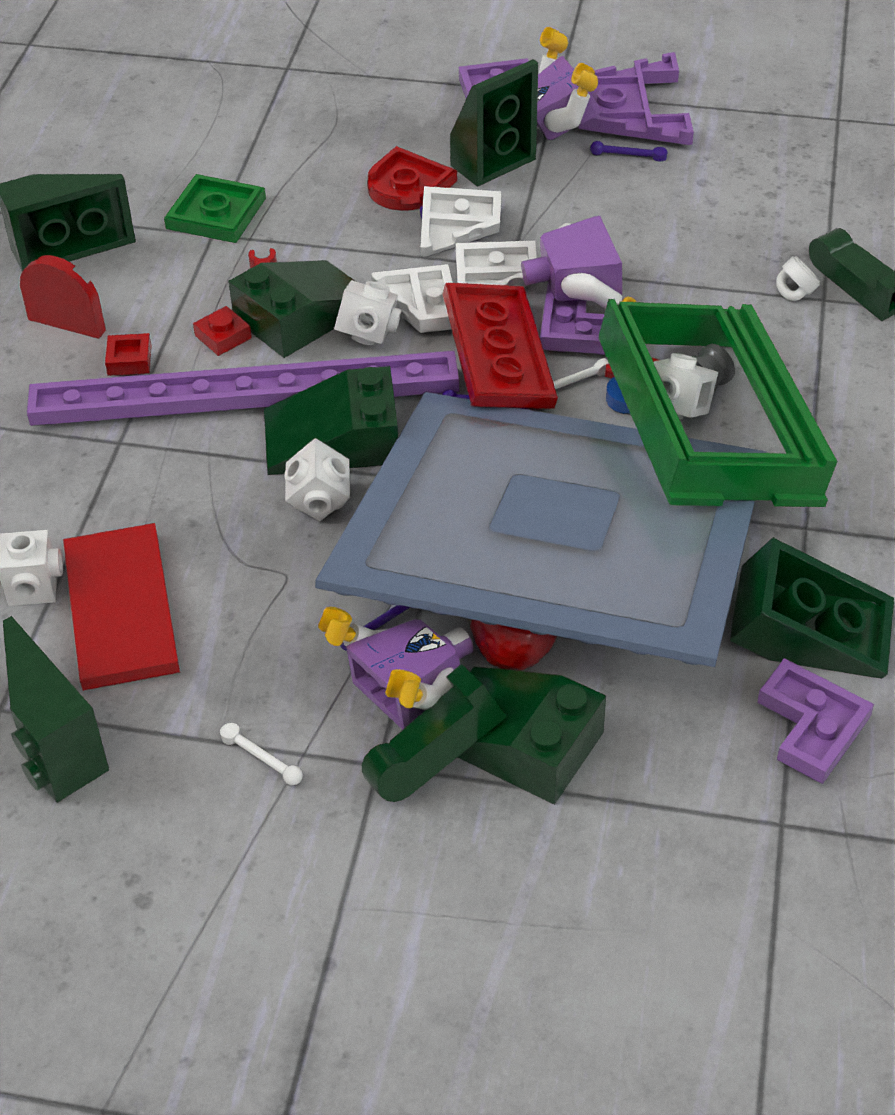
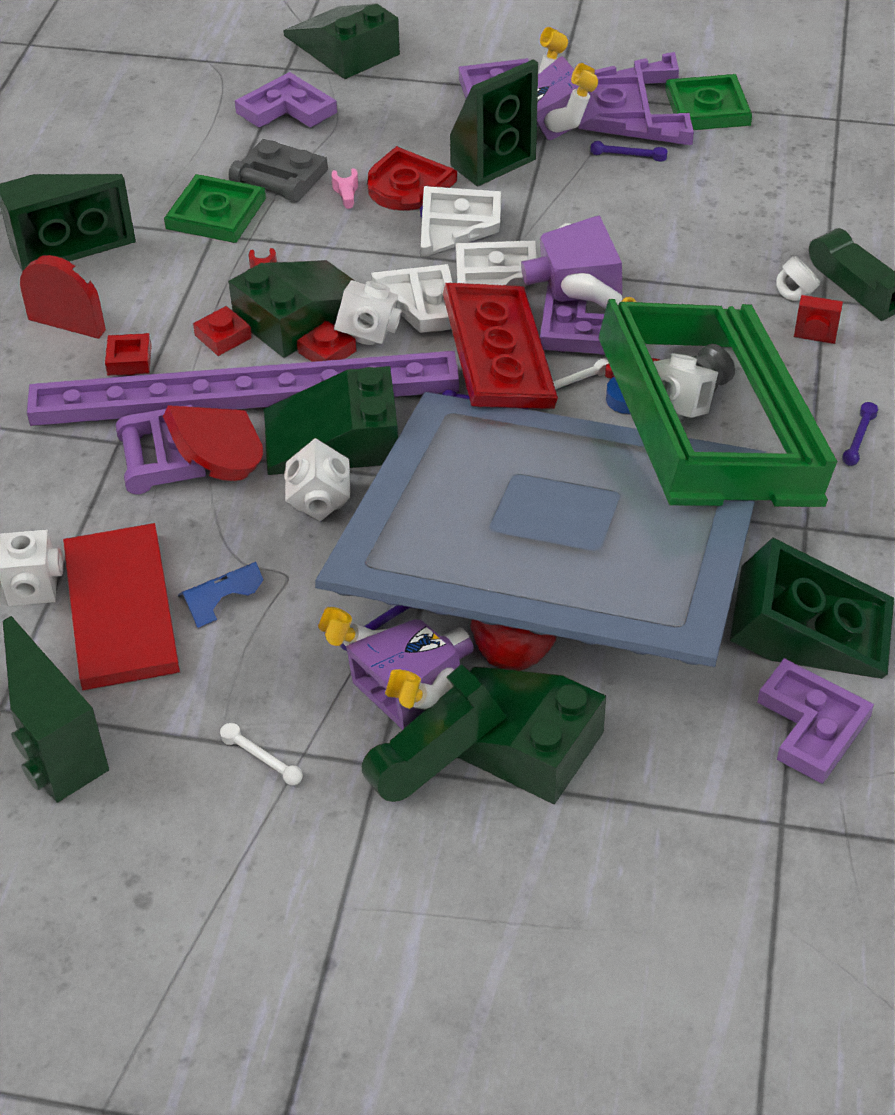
none -> medium lavender plate [116,404,206,494]
none -> red tile [163,405,263,481]
none -> blue piece [178,562,264,628]
none -> dark grey plate [229,139,328,202]
none -> medium lavender plate [235,72,337,127]
none -> dark green slope [283,3,400,79]
none -> red plate [297,321,357,362]
none -> bright pink piece [331,168,358,209]
none -> green tile [665,74,752,130]
none -> red plate [794,295,843,344]
none -> dark purple hinge [842,402,878,466]

